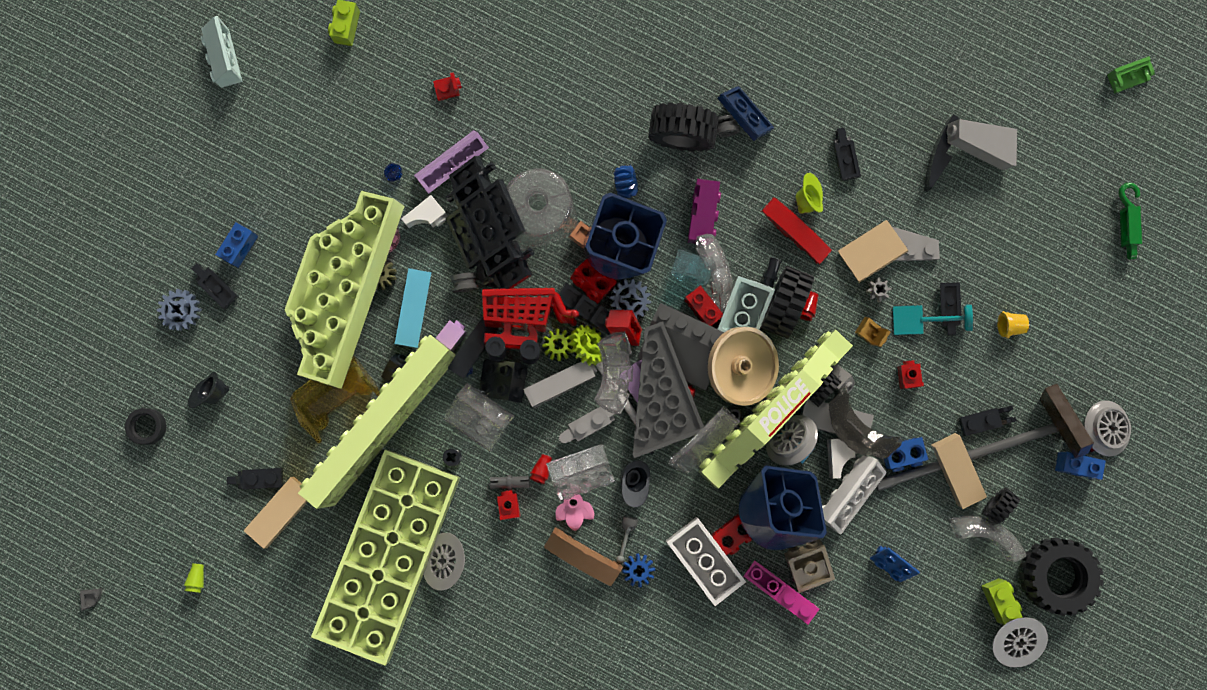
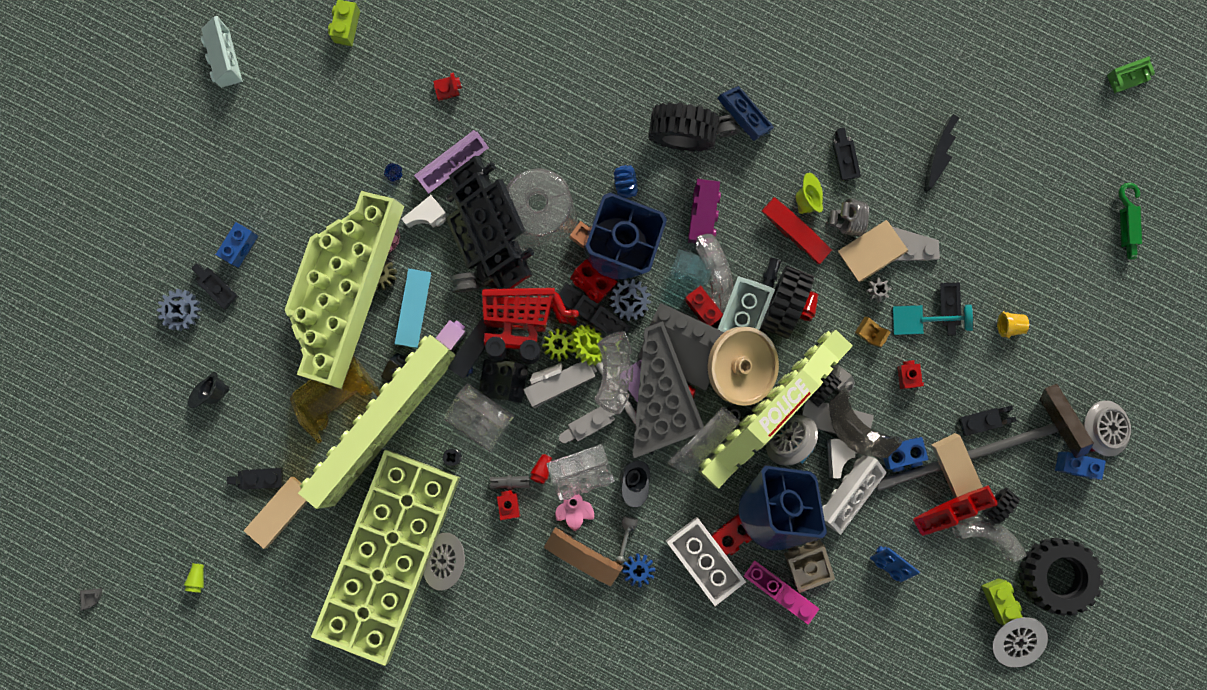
black tyre [125,408,167,445] -> none
red arch [605,310,642,346] -> none
light grey slope [947,119,1017,170] -> none
none -> white piece [530,362,563,384]
none -> flat silver piece [829,198,869,236]
none -> red slope [913,485,997,536]

